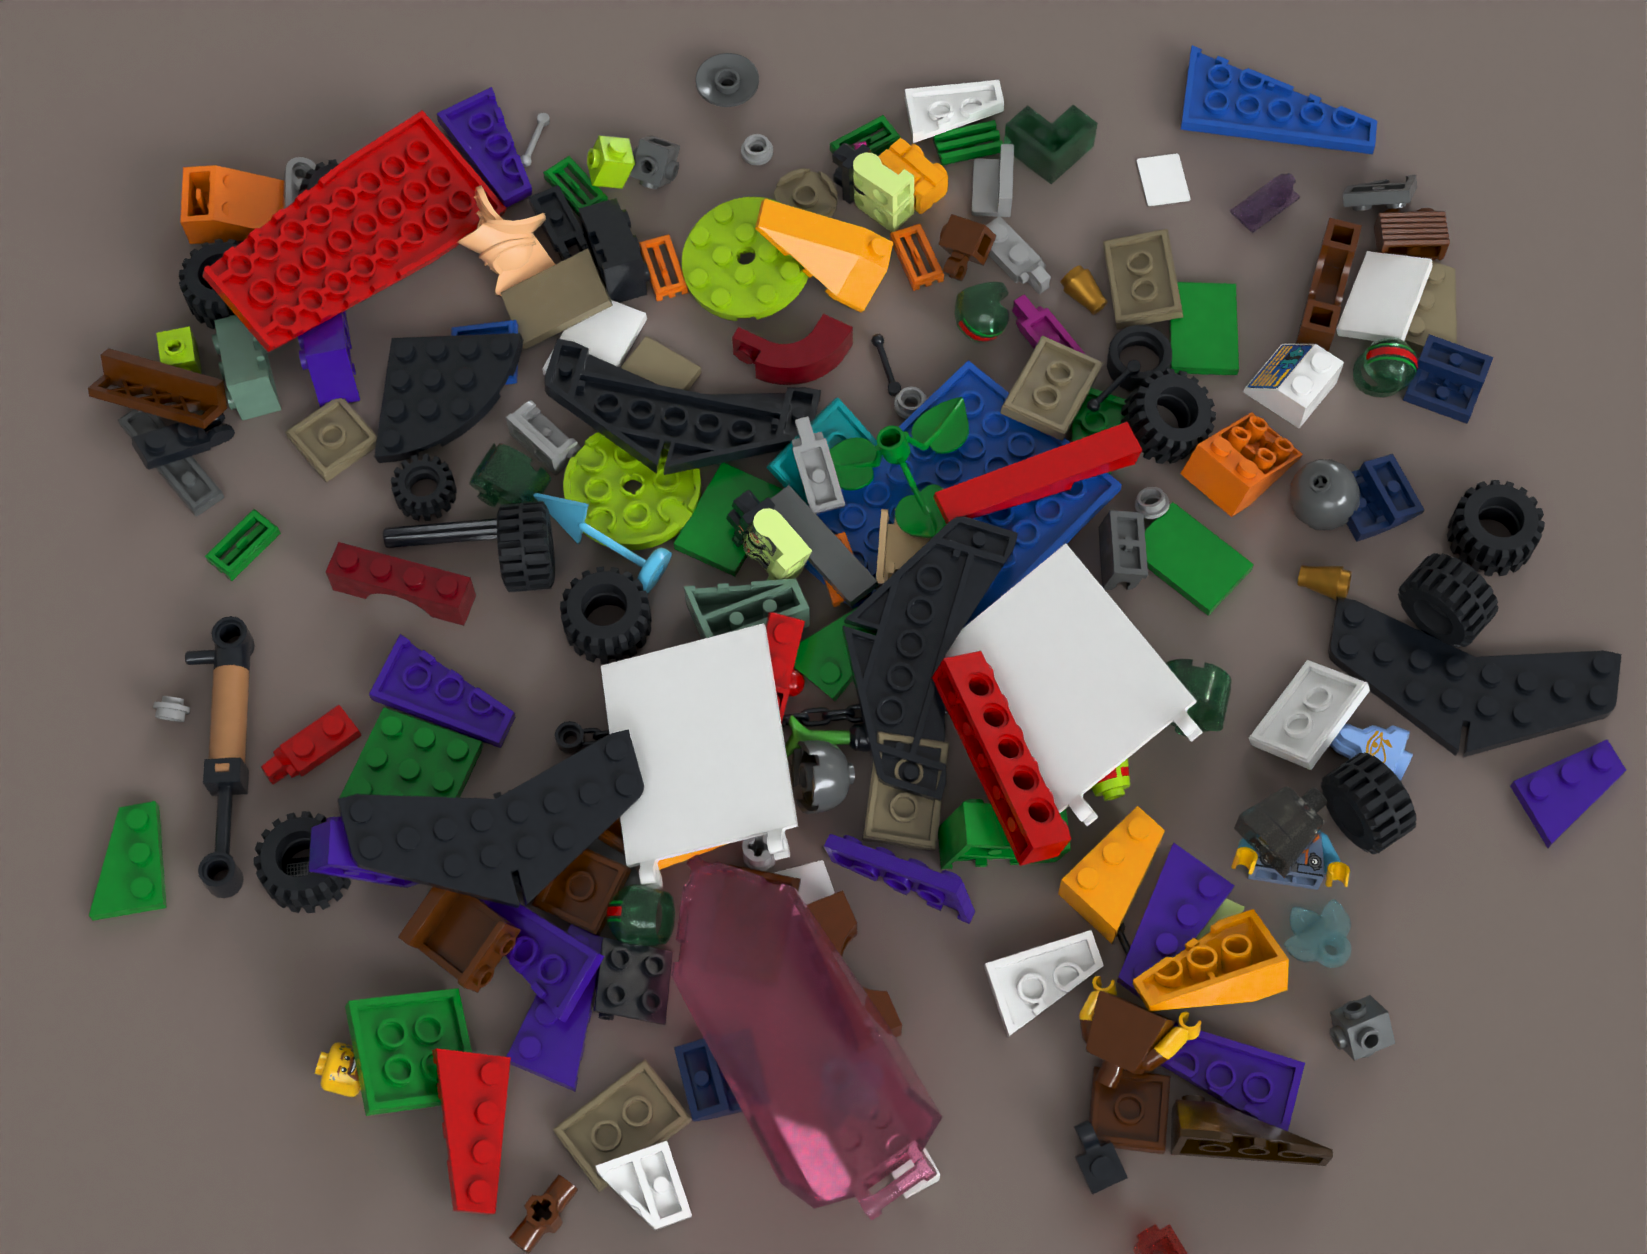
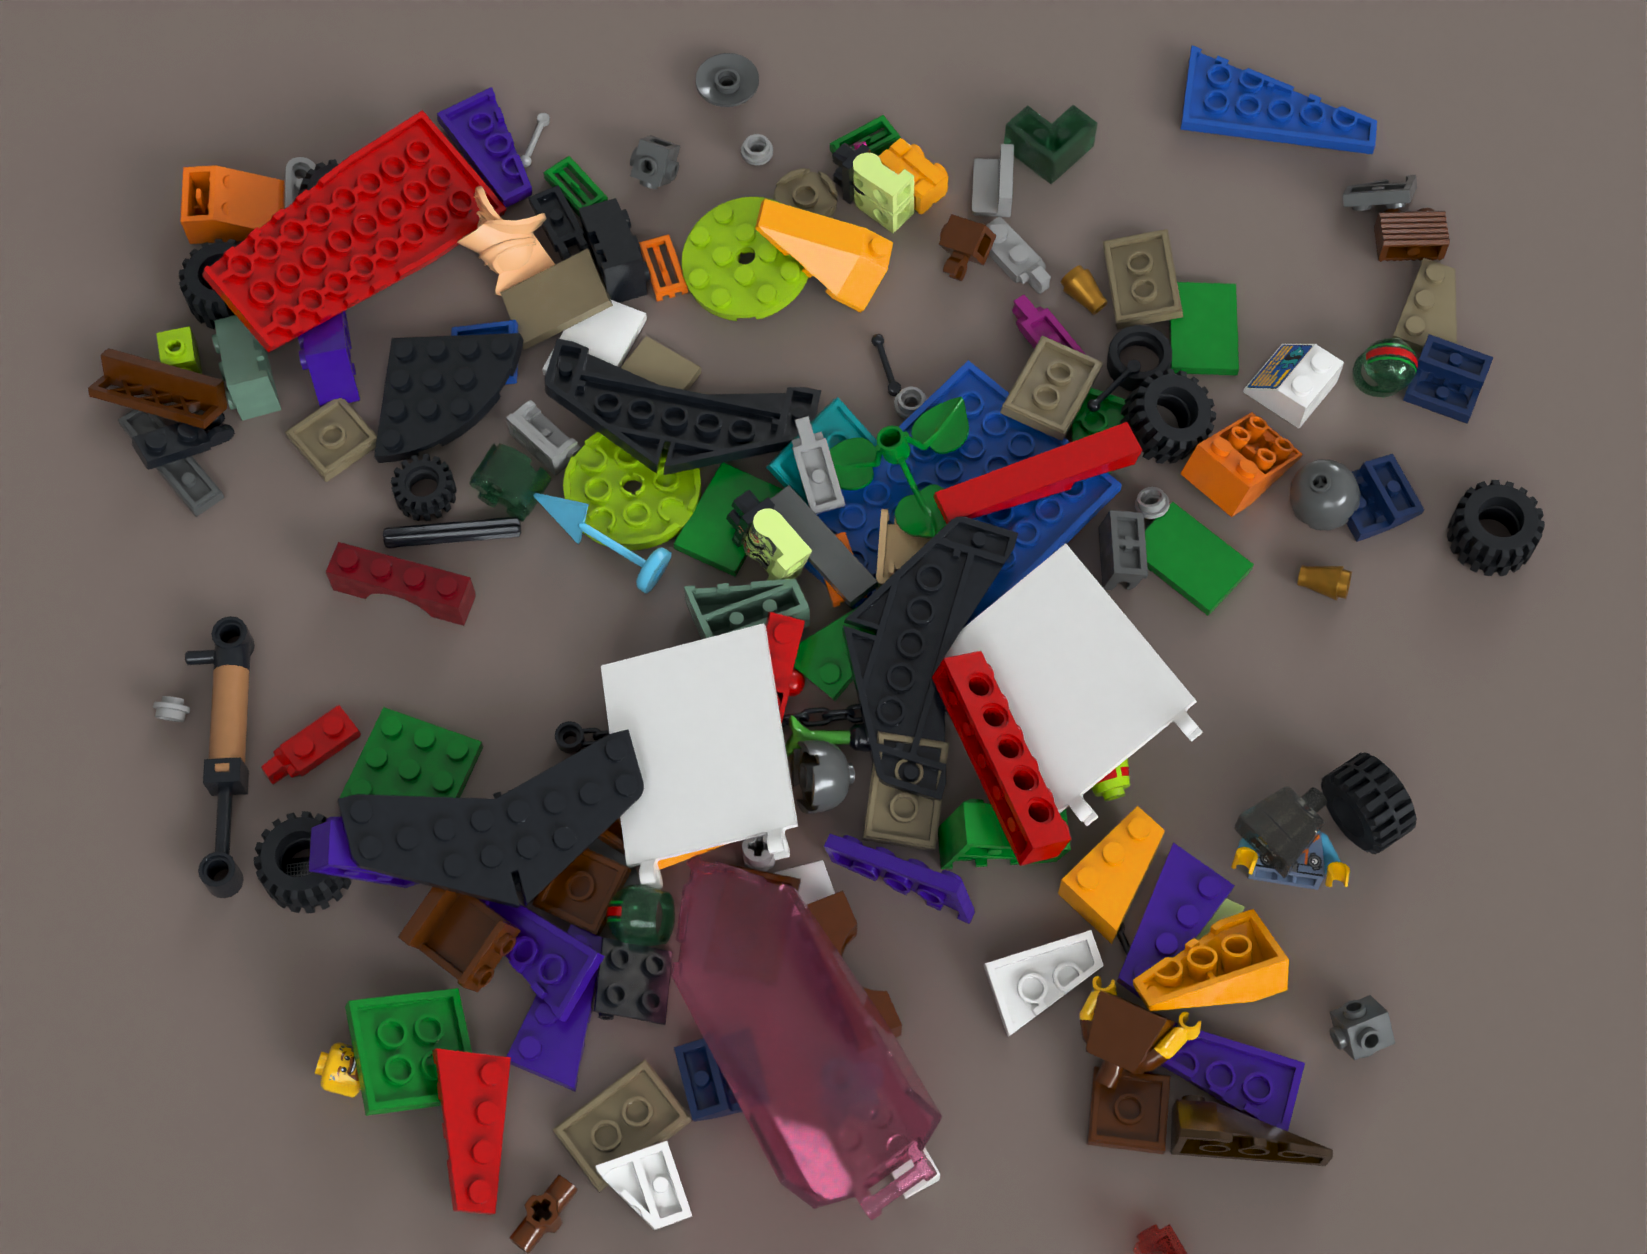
green wing [89,801,167,921] -> none
green tile [205,509,281,581] -> none
dark purple wing [369,634,516,748] -> none
black tyre [497,501,555,592] -> none
black tyre [560,566,652,664] -> none
lime brick [587,135,635,189] -> none
dark red arch [732,314,853,385] -> none
orange tile [890,223,944,291] -> none
white wing [905,80,1004,143] -> none
green tile [933,120,1003,166] -> none
clear green helmet [954,282,1010,342] -> none
black plate [1074,1120,1128,1194] -> none
white sticker [1136,153,1191,206] -> none
clear green brick [1166,659,1232,736] -> none
clear purple hinge [1230,173,1300,233] -> none
white tile [1249,660,1370,770] -> none
clear light blue plate [1284,899,1351,968] -> none
reddish brown arch [1295,217,1362,352] -> none
black wing [1328,597,1622,758] -> none
light blue rock [1330,724,1413,781] -> none
white tile [1336,251,1433,345] -> none
black tyre [1398,553,1499,648] -> none
dark purple wing [1510,740,1626,848] -> none

